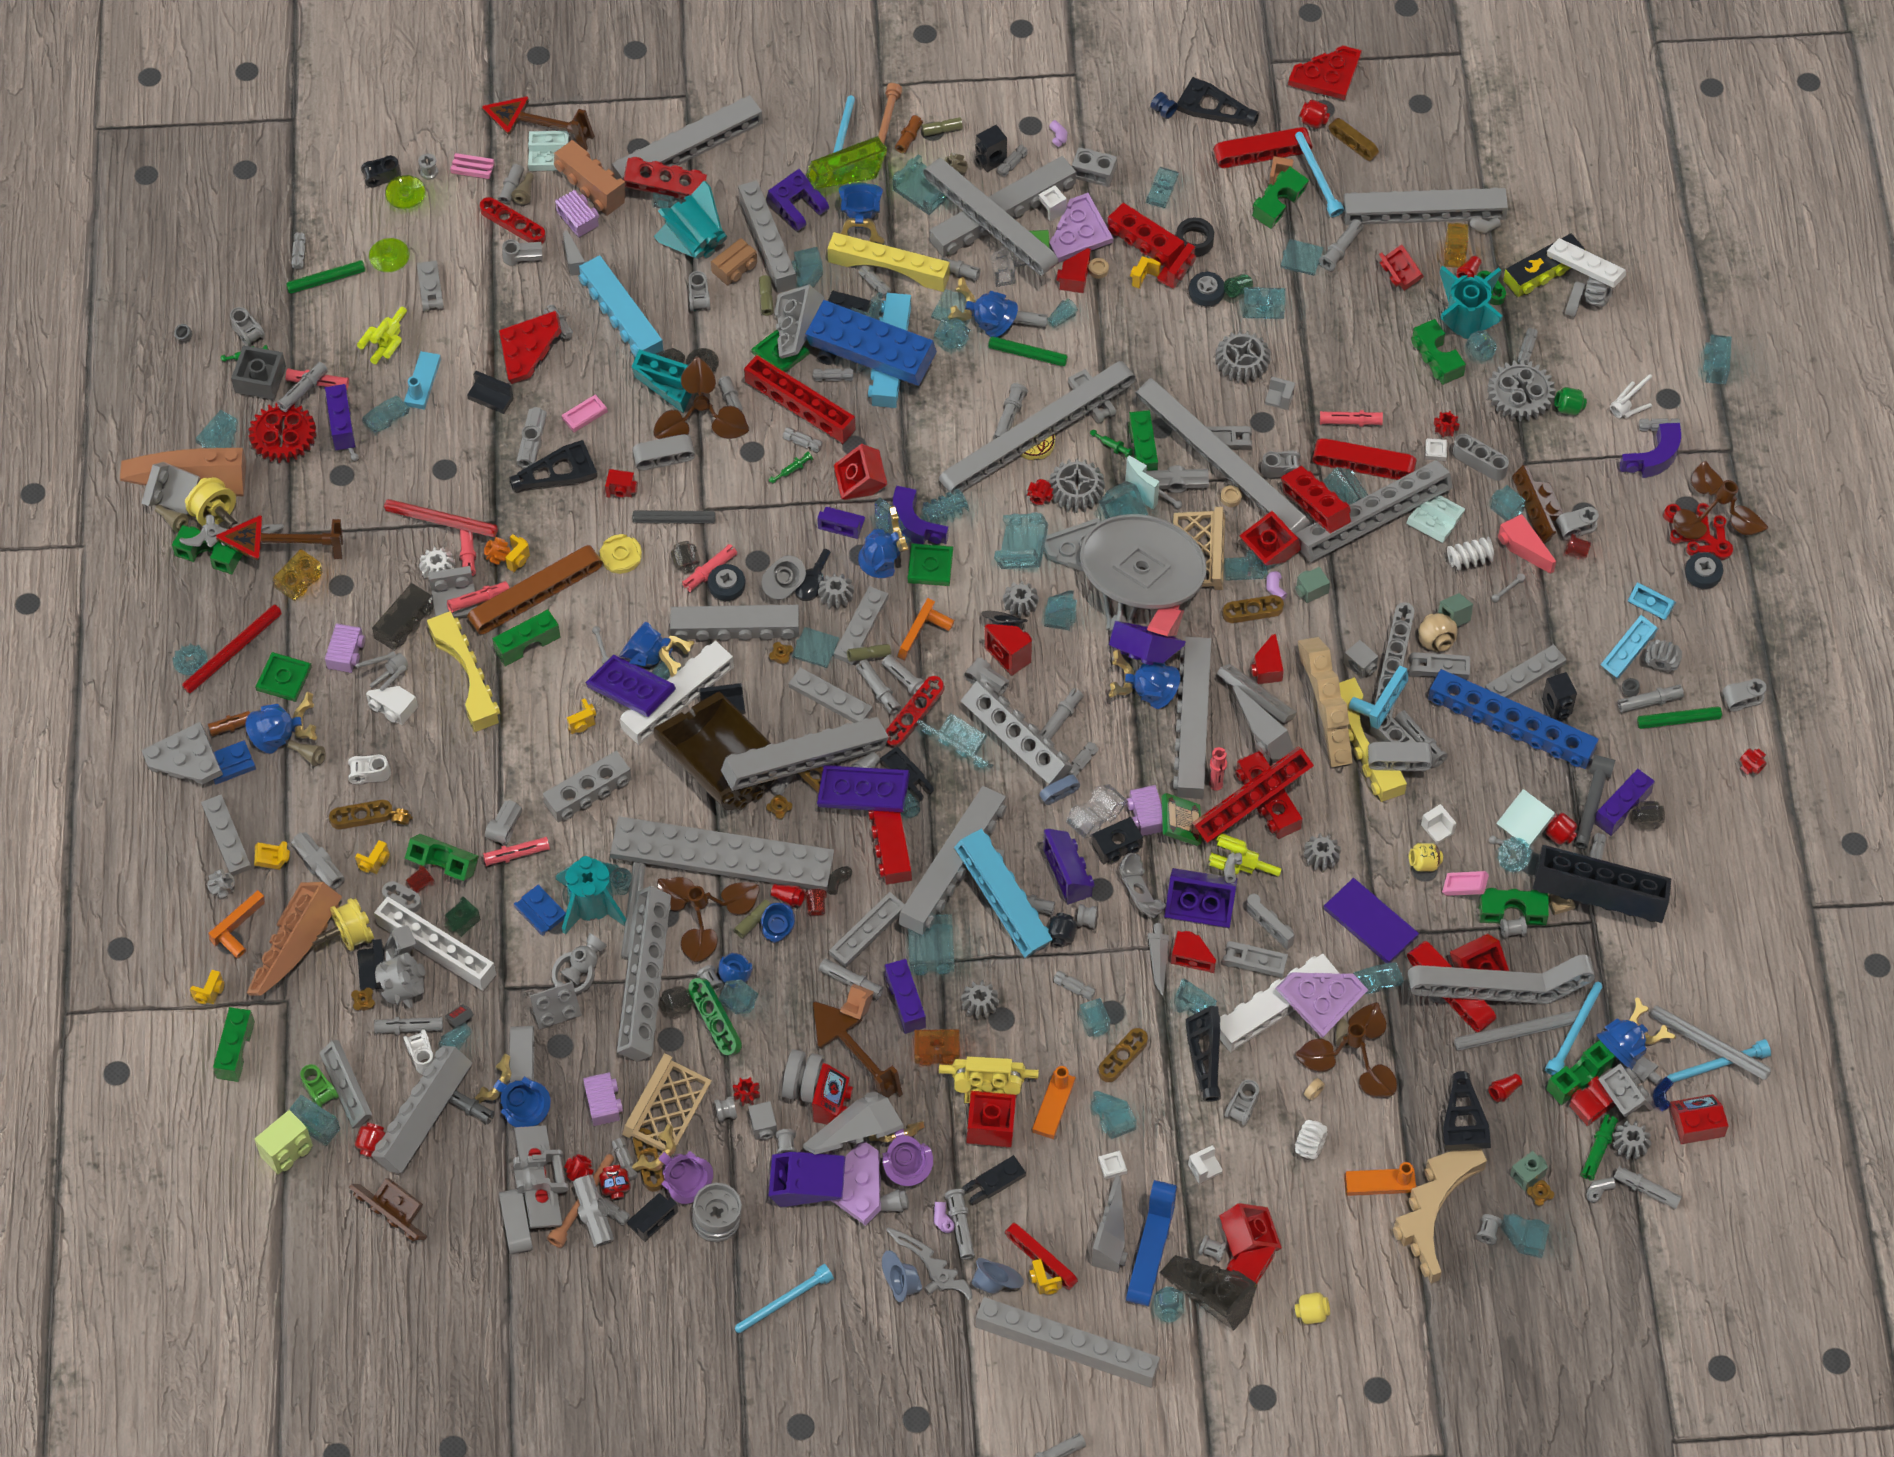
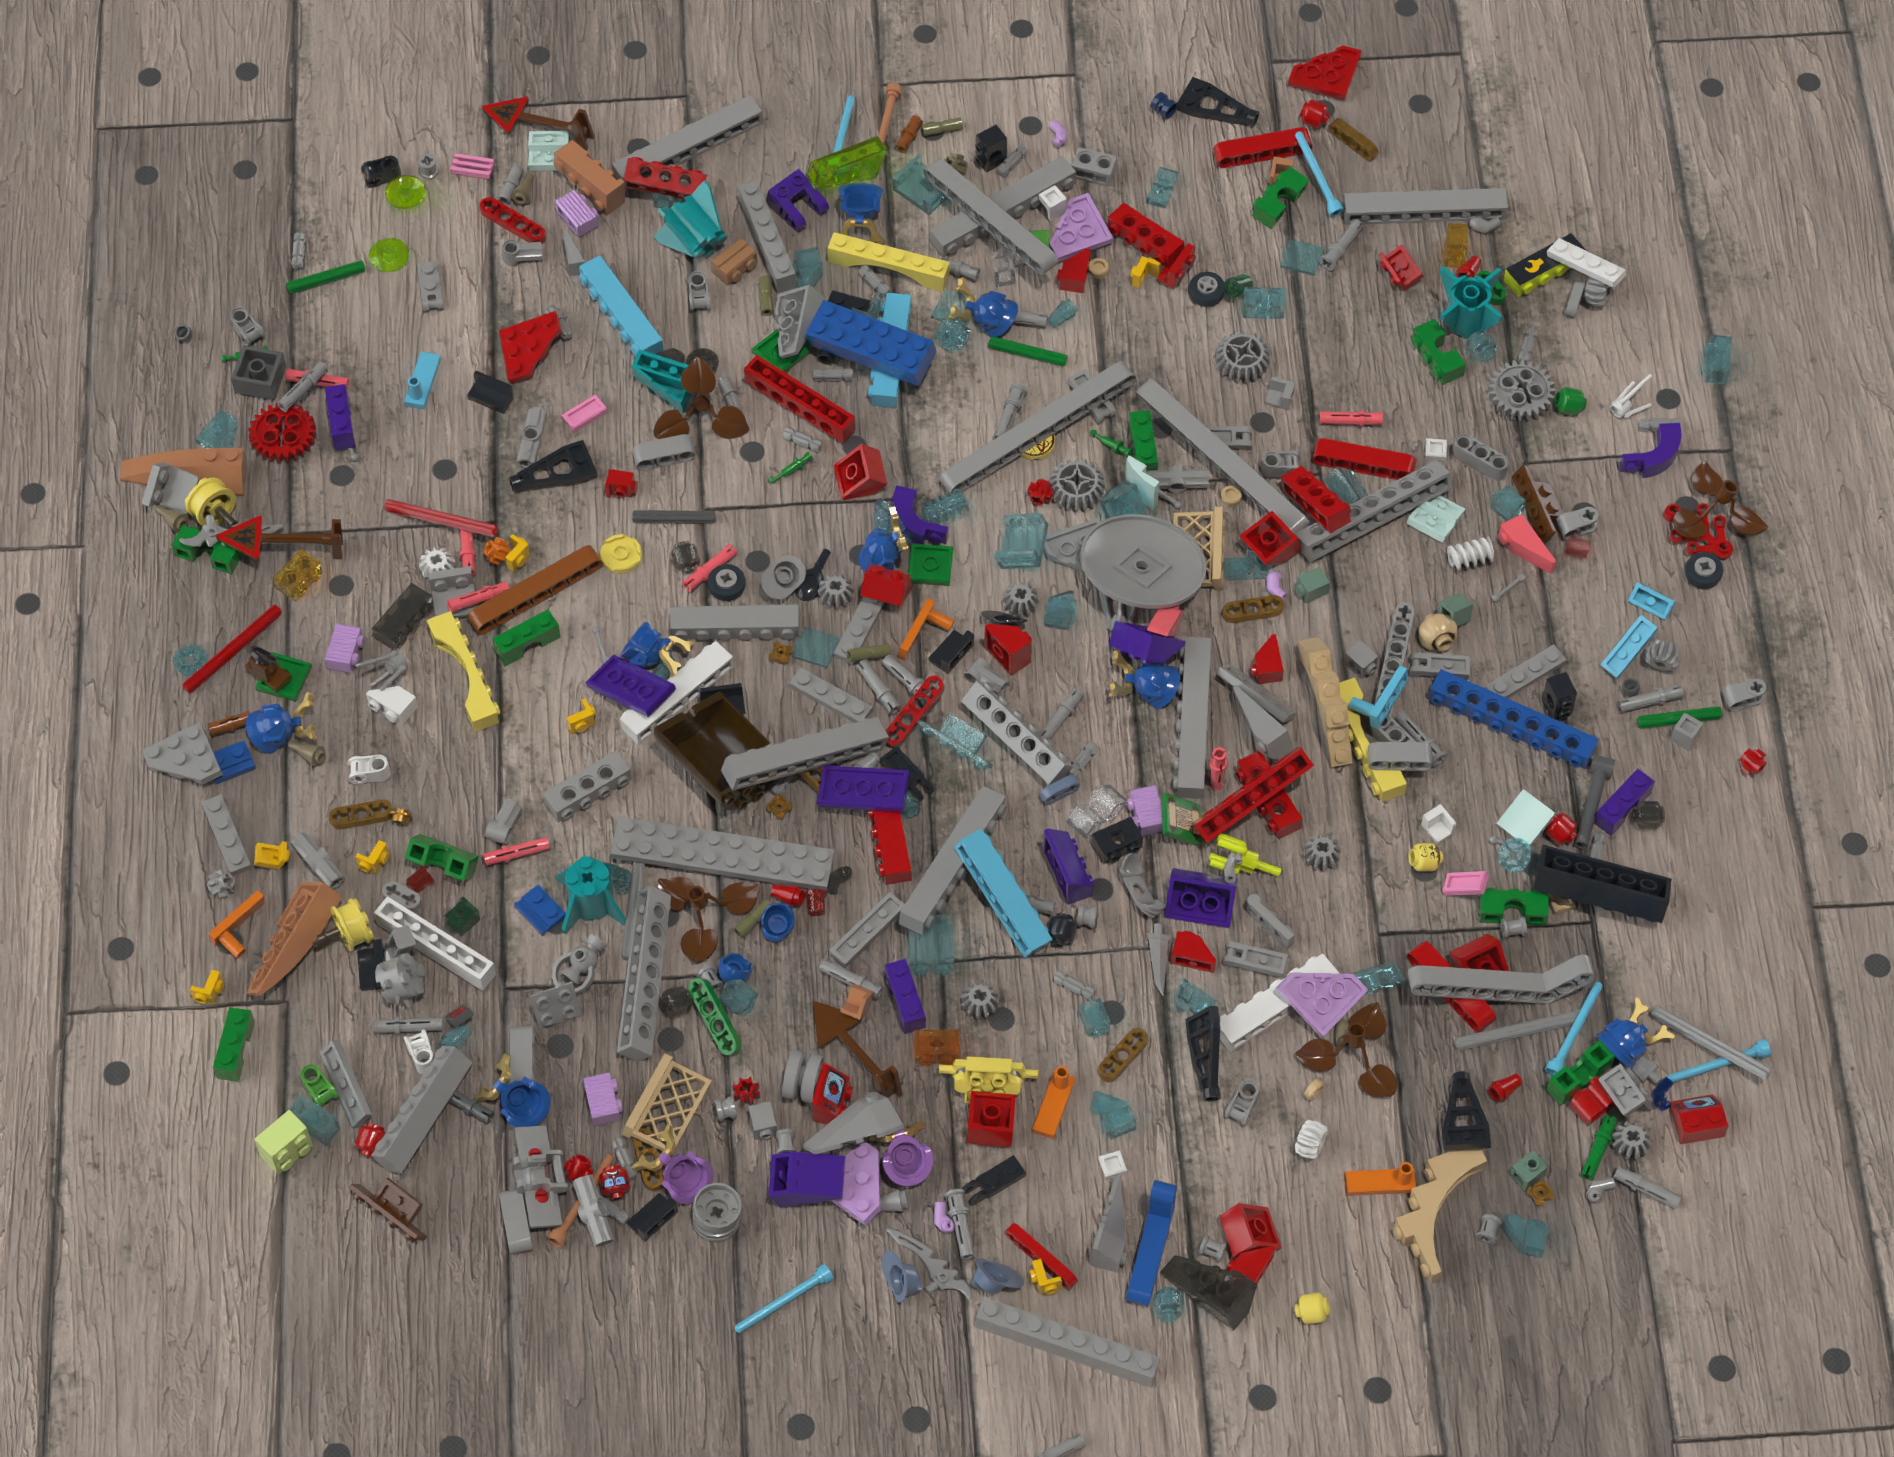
pearl gold plate [351,988,375,1011] -> none
neon yellow plant [357,307,407,364] -> none
clear light blue slope [362,395,410,433] -> none
dark purple panel [817,507,865,539] -> none
black tyre [1176,217,1215,257] -> none
white panel [1188,1145,1222,1184] -> none
dark purple tile [1323,877,1419,965] -> none
red gear [1434,411,1460,437] -> none
none -> reddish brown piece [245,646,292,693]
none -> red slope [861,565,913,606]
none -> black panel [929,630,974,674]
none -> light grey panel [1671,713,1703,751]

